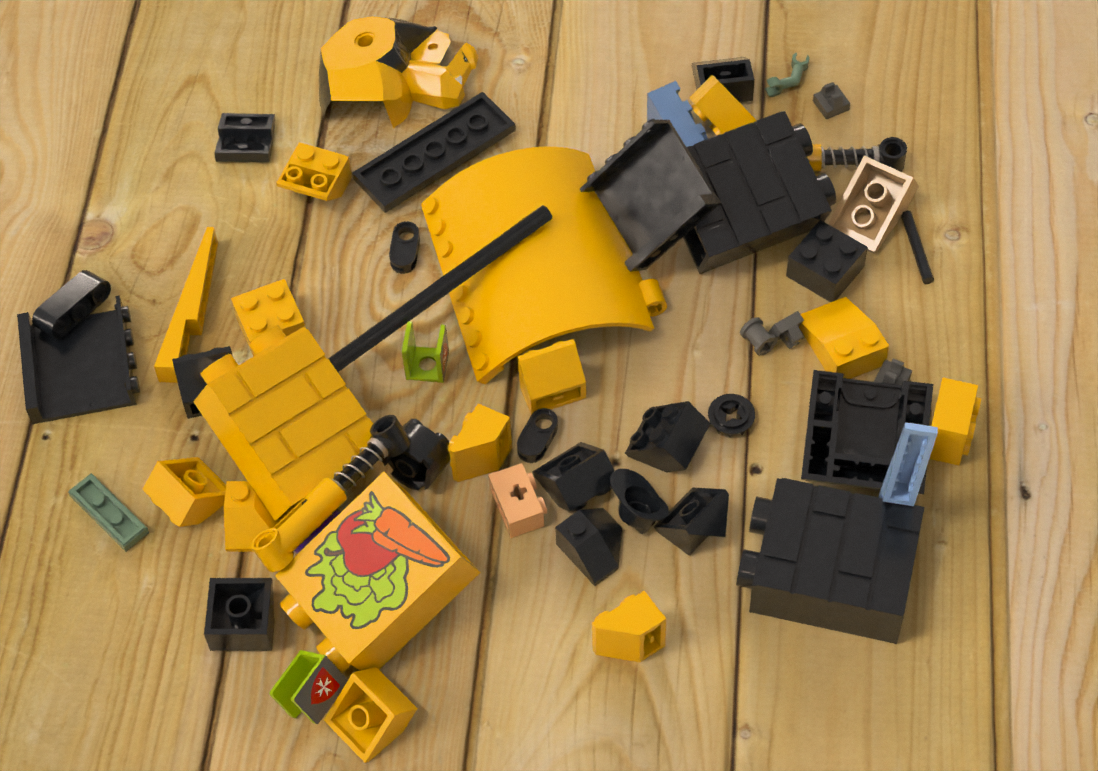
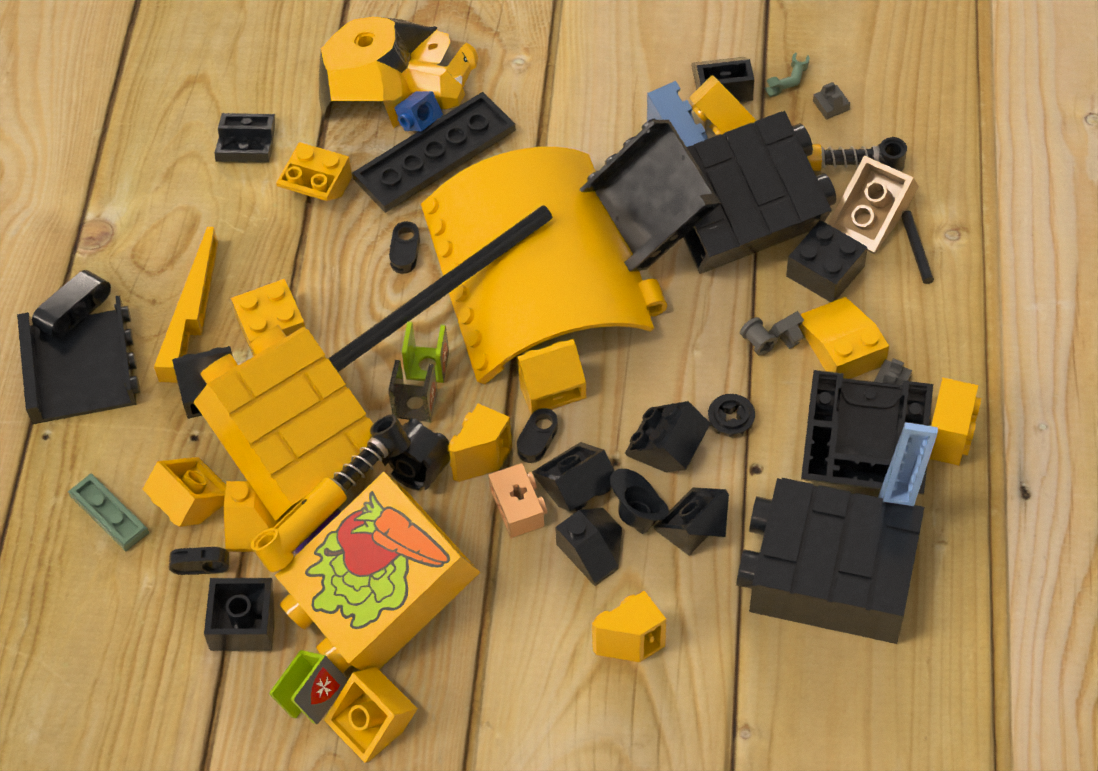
none -> black piece [169,547,229,575]
none -> clear smoke piece [388,360,438,422]
none -> blue brick [394,91,443,131]

